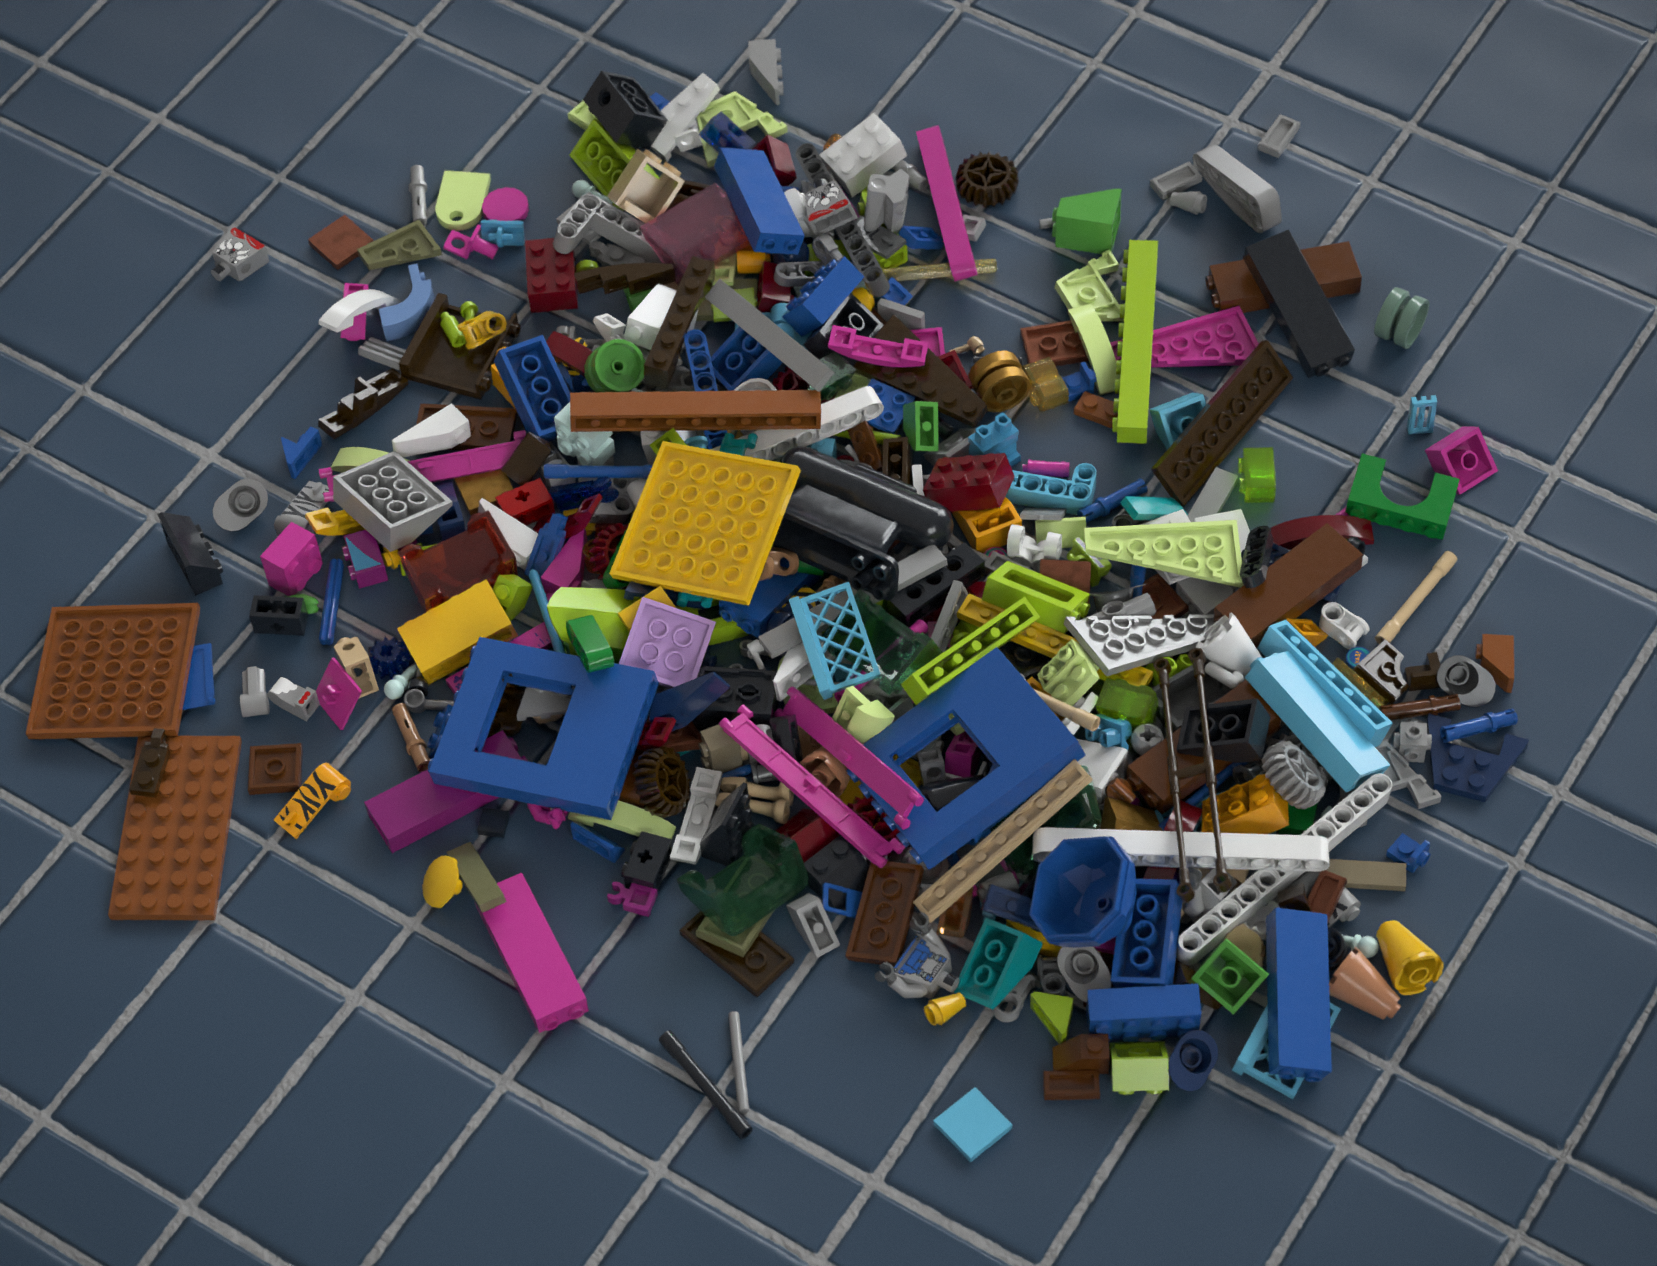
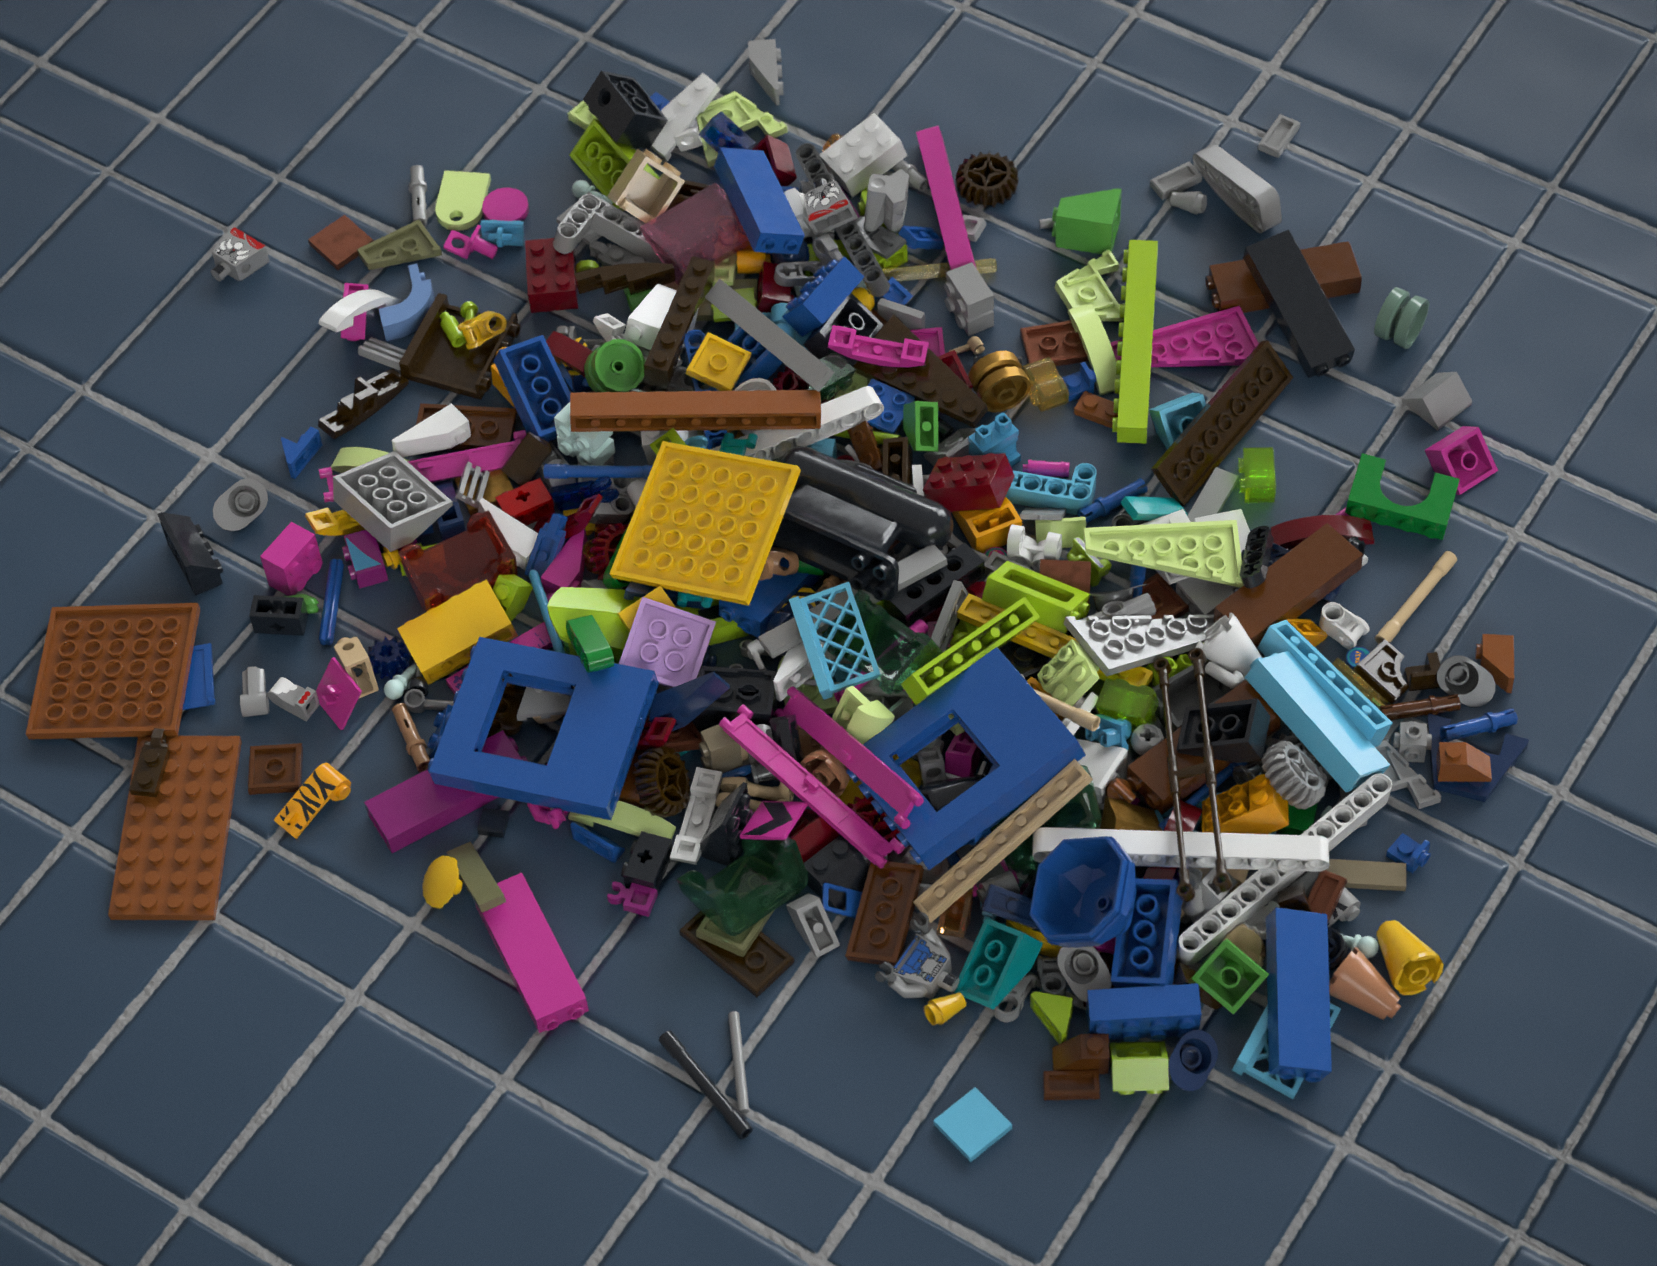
light grey door [274,481,329,536] -> none
medium azure tile [1407,395,1437,435] -> none
none -> light grey tile [455,462,490,508]
none -> yellow tile [686,332,751,391]
none -> dark pink piece [739,801,808,840]
none -> light grey piece [944,262,994,336]
none -> light grey slope [1402,372,1472,431]
none -> dark orange slope [1436,742,1492,782]

